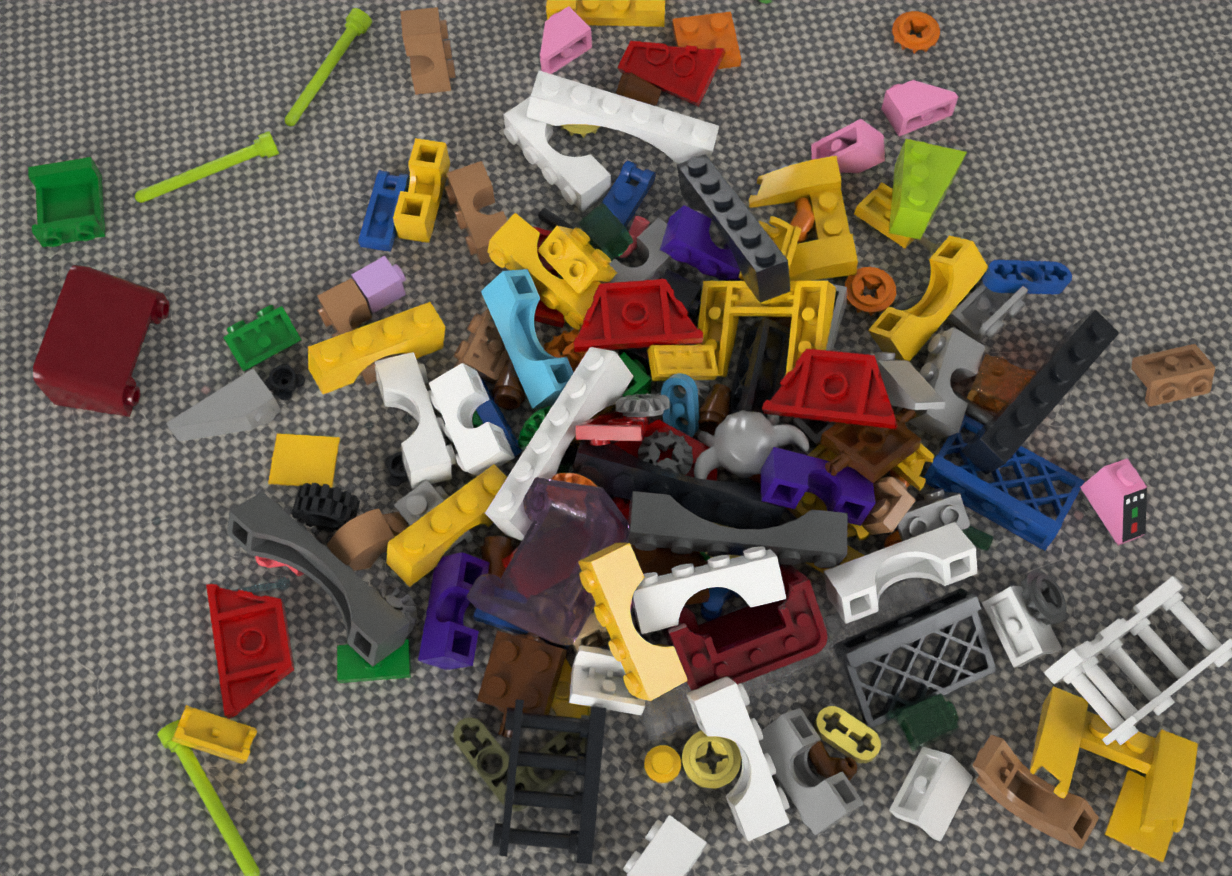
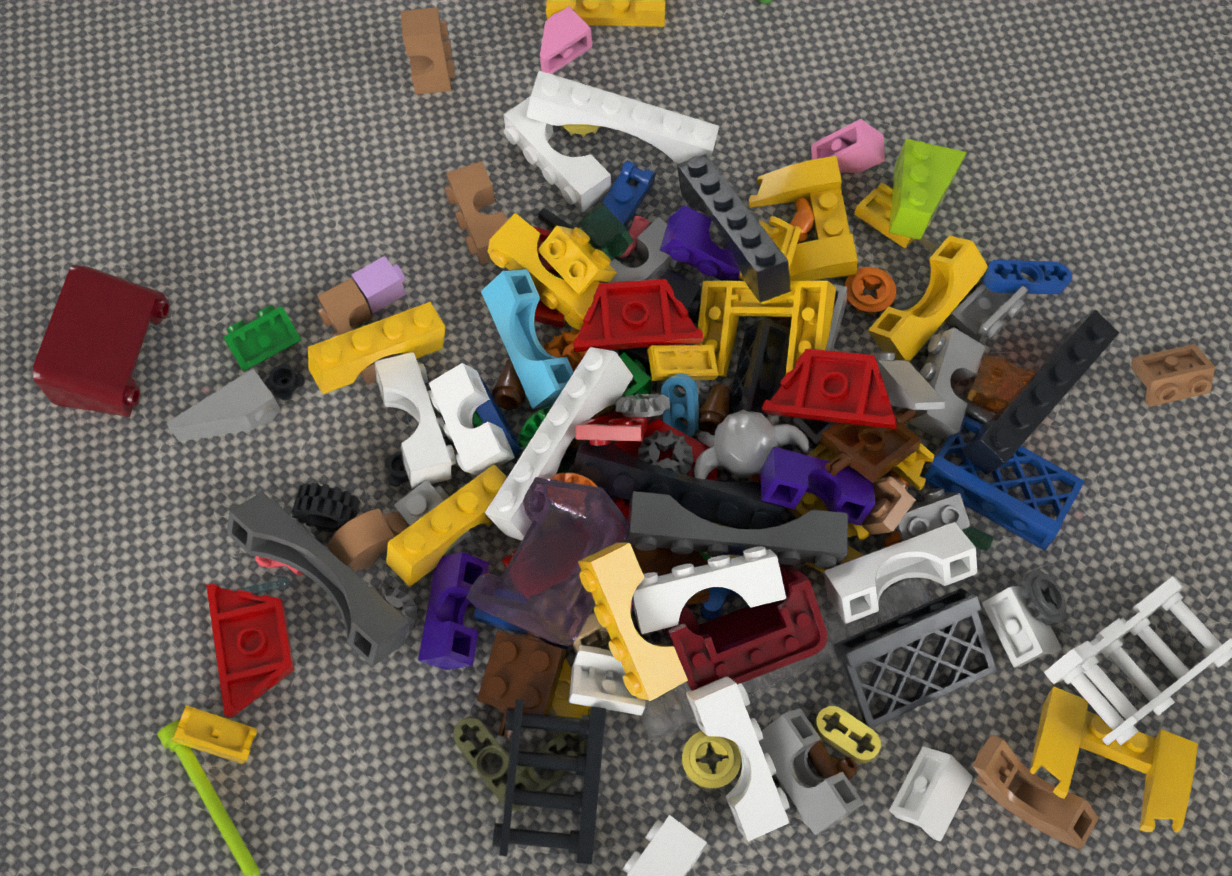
green panel [28,157,106,247] -> none
lime piece [135,131,280,203] -> none
yellow window [268,433,340,488] -> none
lime piece [284,8,372,127] -> none
green plate [337,640,411,683] -> none
blue plate [358,170,410,252] -> none
yellow arch [393,138,450,243] -> none
medium nougat bracket [454,309,509,384] -> none
reddish brown cone [480,536,515,589] -> none
reddish brown cone [615,72,662,106] -> none
red wing [617,41,726,107] -> none
yellow plate [644,745,681,783] -> none
orange plate [672,11,741,69] -> none
bright pink slope [881,80,958,136] -> none
orange gear [891,11,940,54] -> none
clear green brick [896,693,959,752] -> none
bright pink slope [1080,458,1147,546] -> none
yellow window [1104,770,1174,862] -> none

